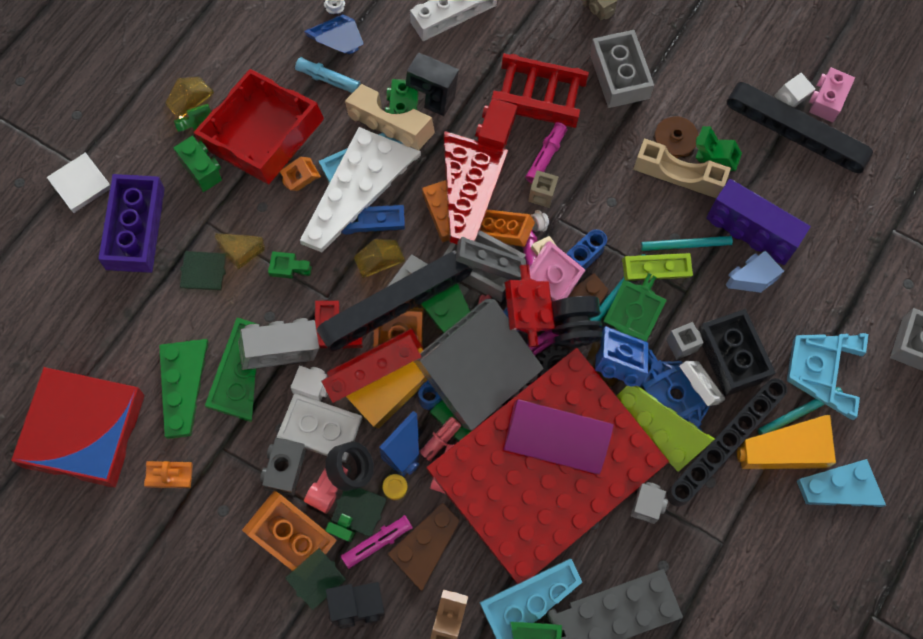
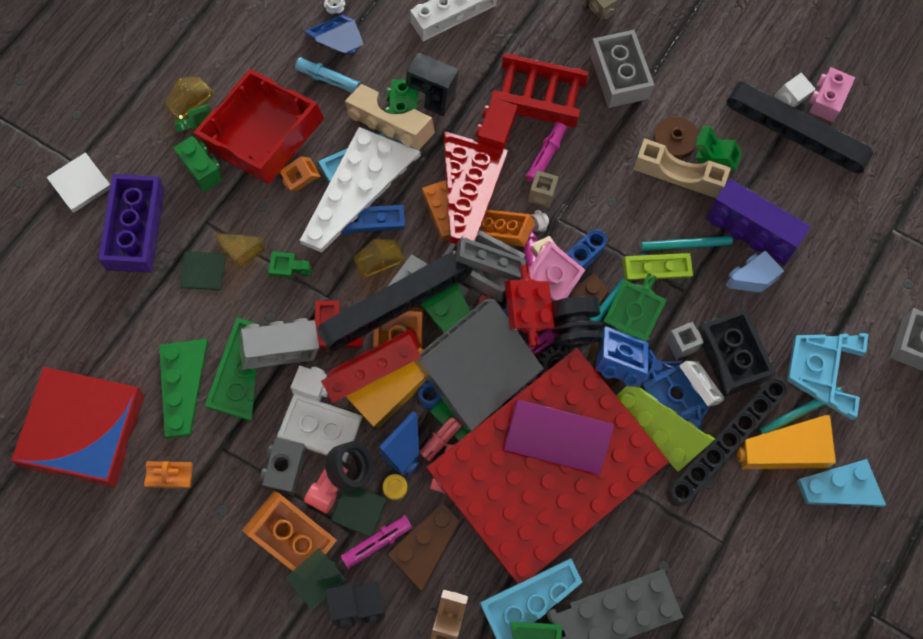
green tile [325,513,355,542] -> none
light grey brick [631,482,668,524] -> none

